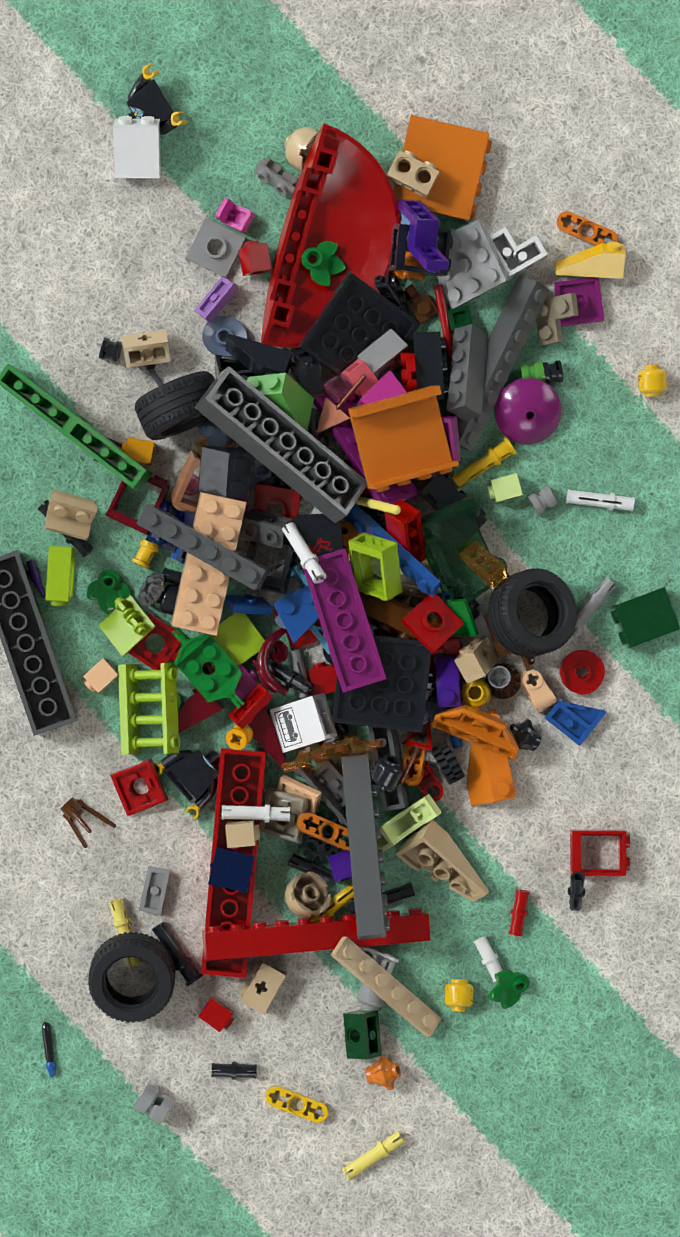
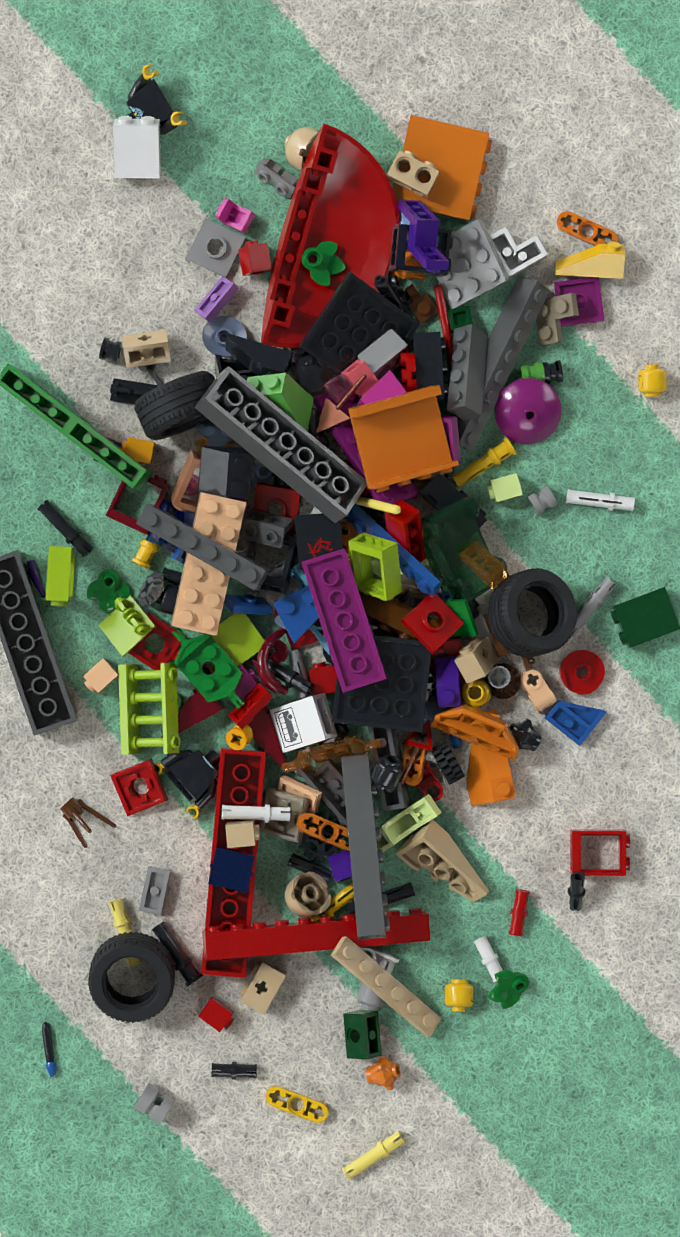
tan bracket [44,490,98,540] -> none
white pin [282,522,327,584] -> none
none -> black hinge [110,378,158,404]

